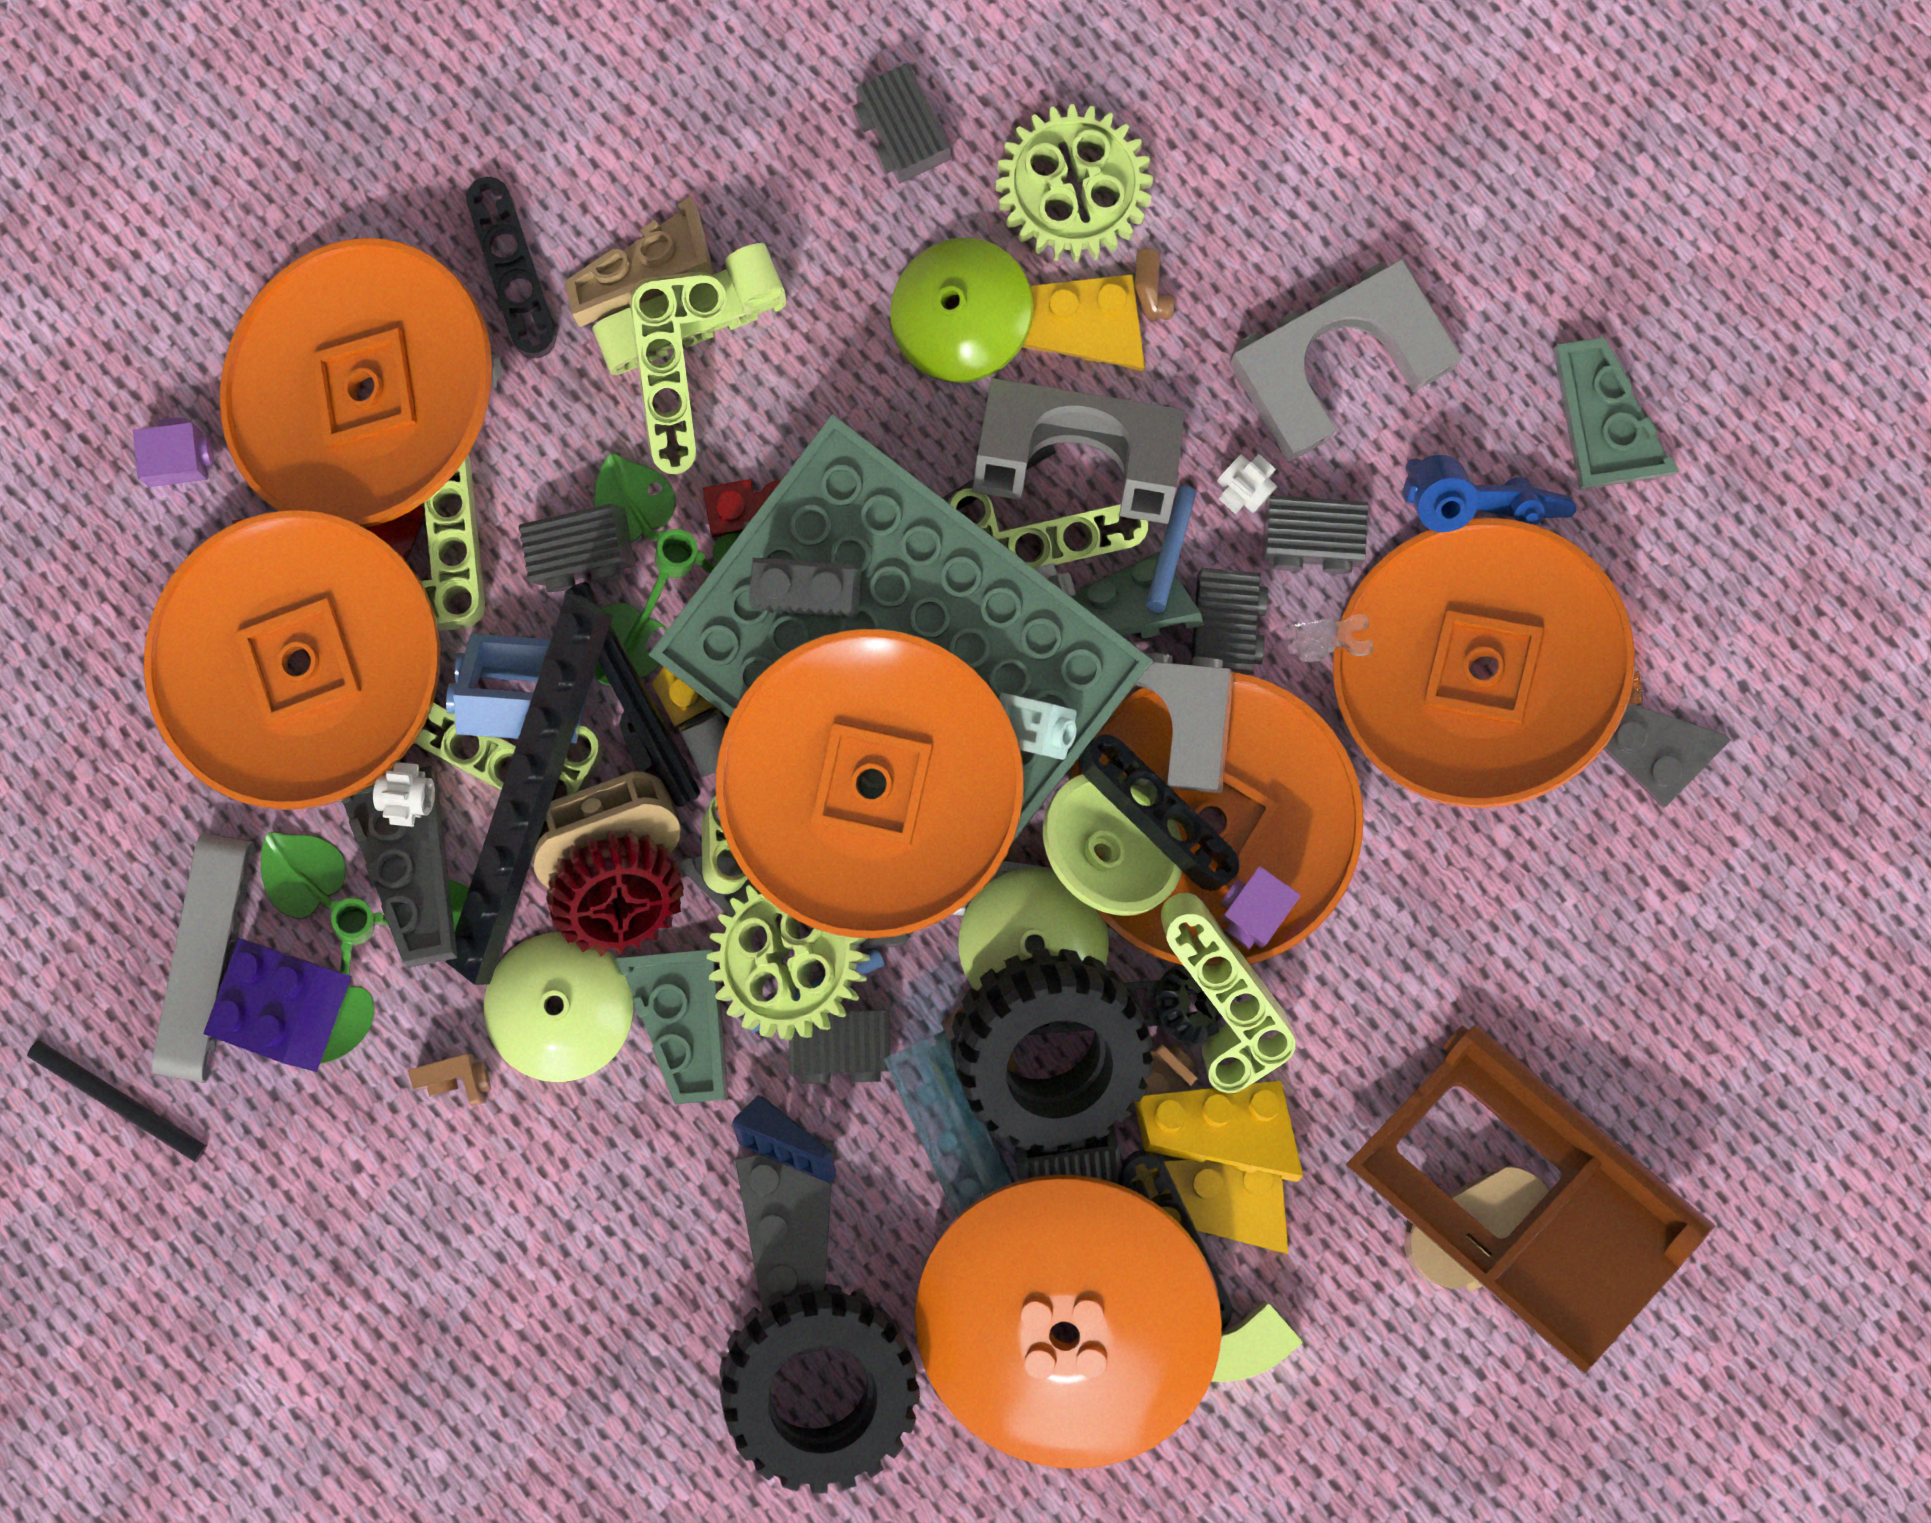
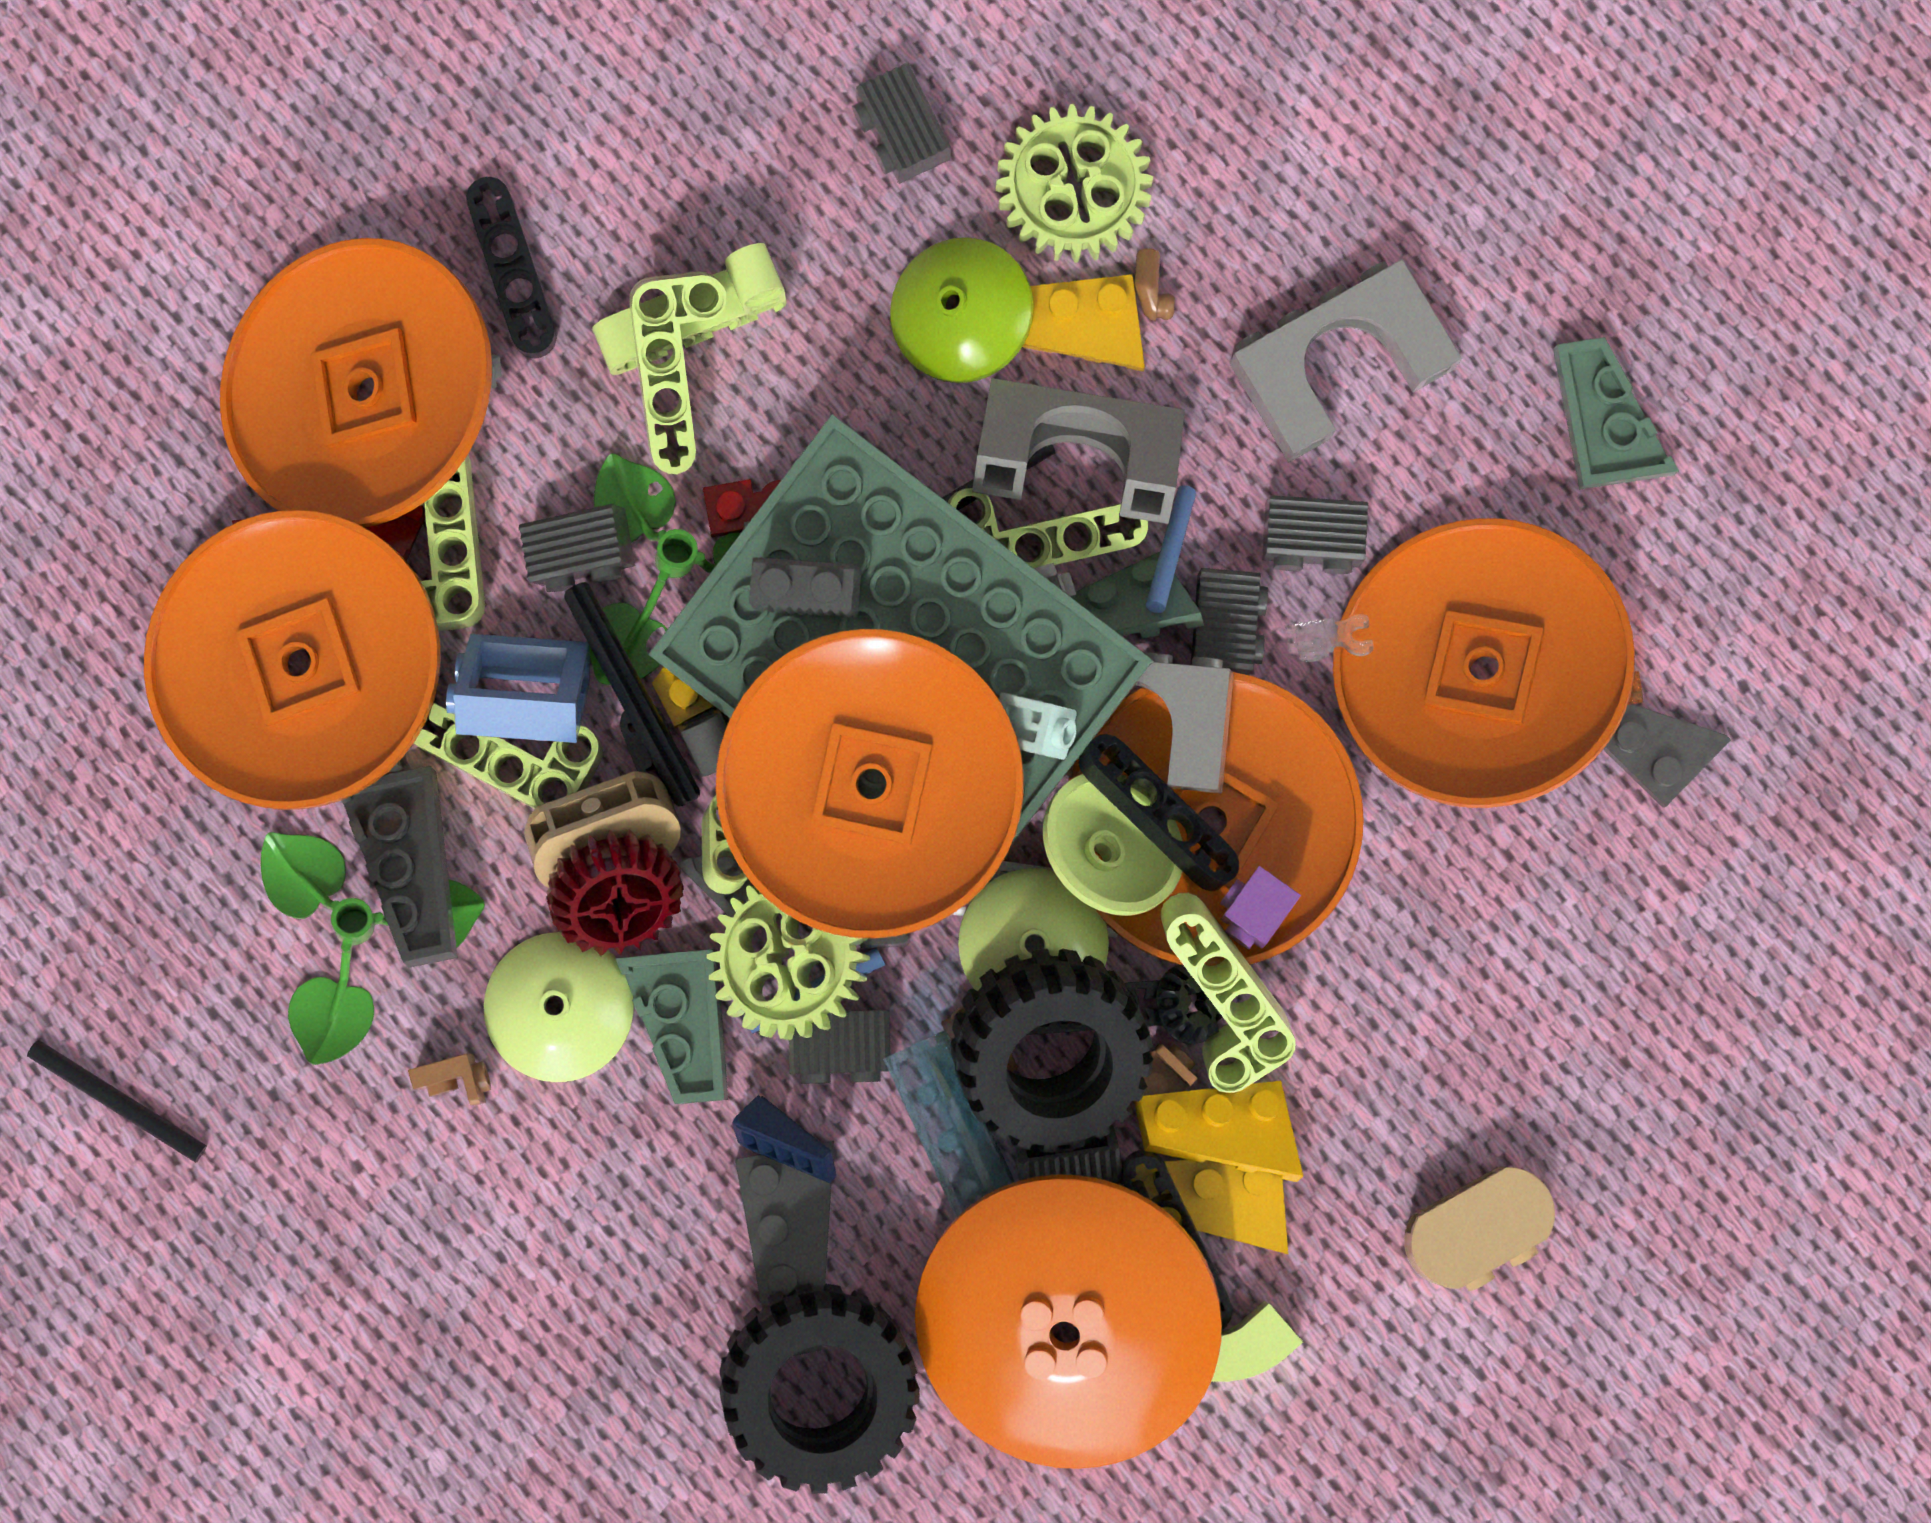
medium lavender brick [133,418,214,487] -> none
light grey beam [152,833,255,1083] -> none
dark purple brick [203,938,352,1072] -> none
white gear [373,762,435,827] -> none
black plate [445,594,613,985] -> none
tan wing [565,196,714,327] -> none
white gear [1217,454,1278,514] -> none
dark orange piece [1346,1025,1715,1375] -> none
blue piece [1402,455,1576,532] -> none

